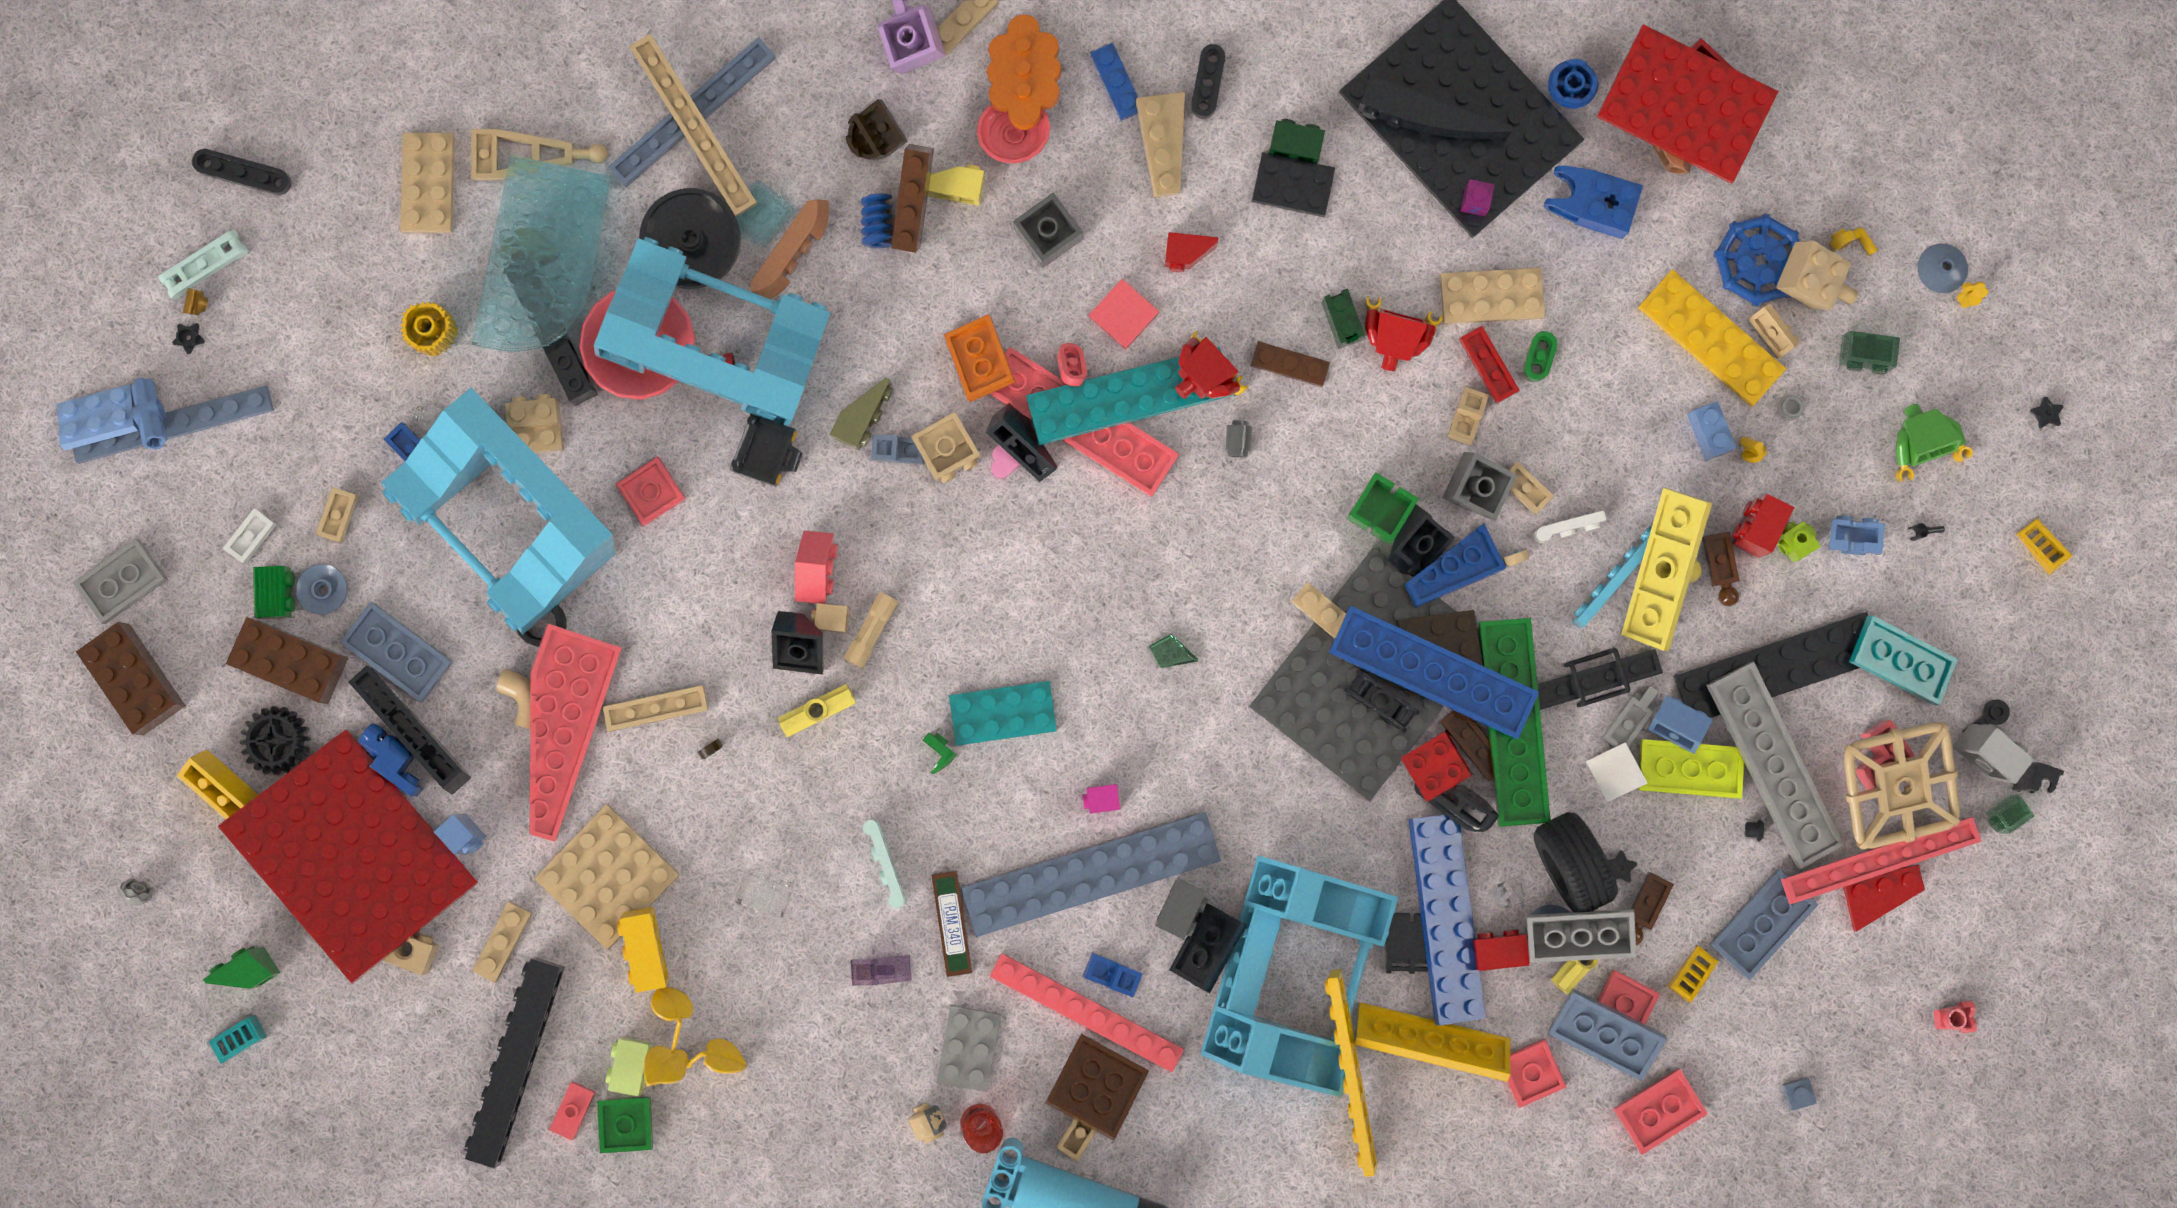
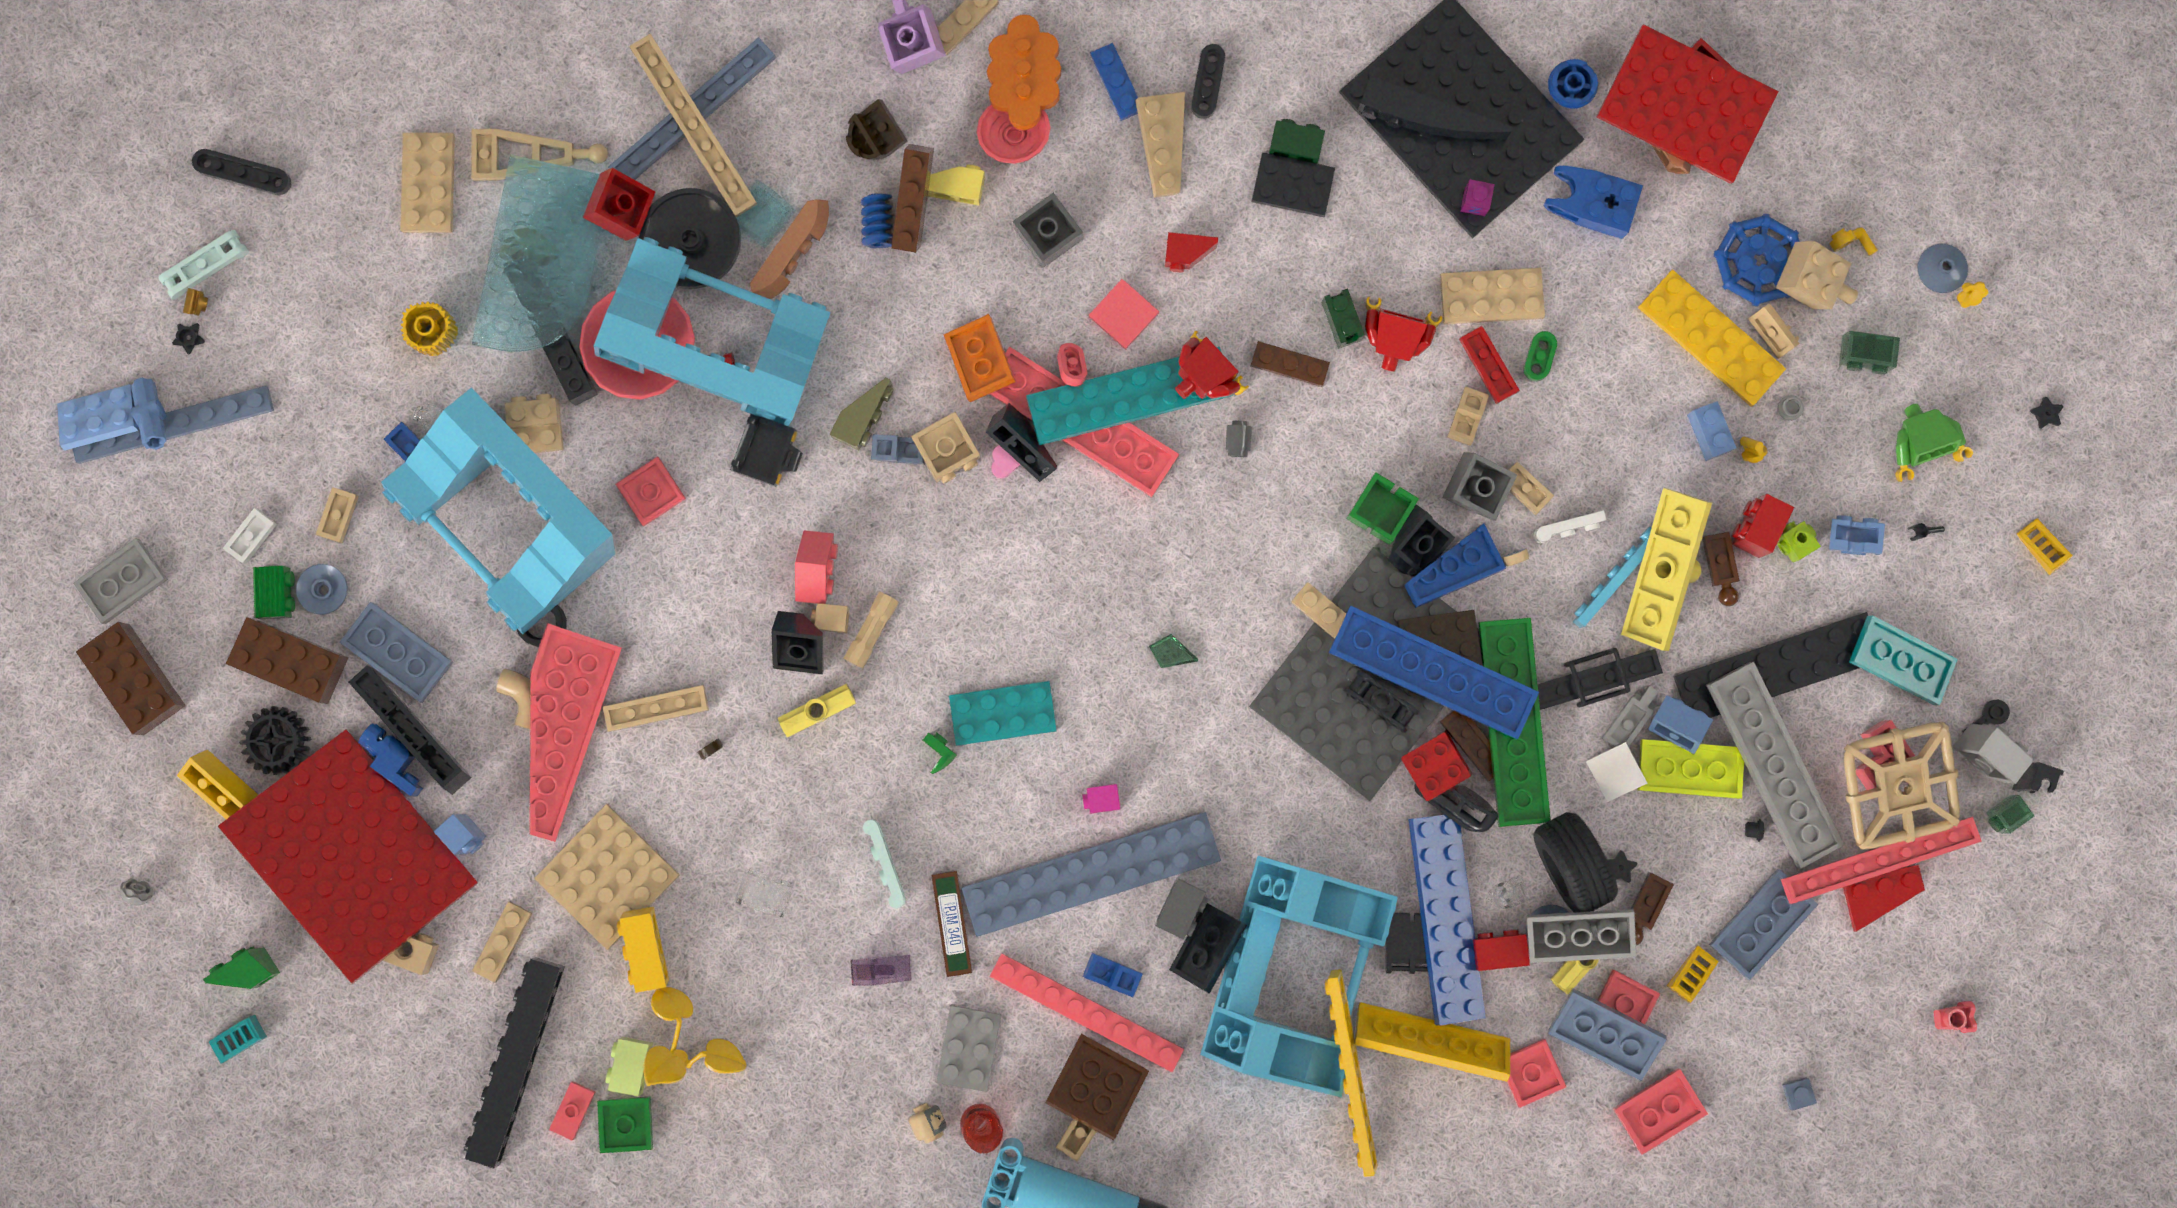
none -> red brick [583,167,656,241]

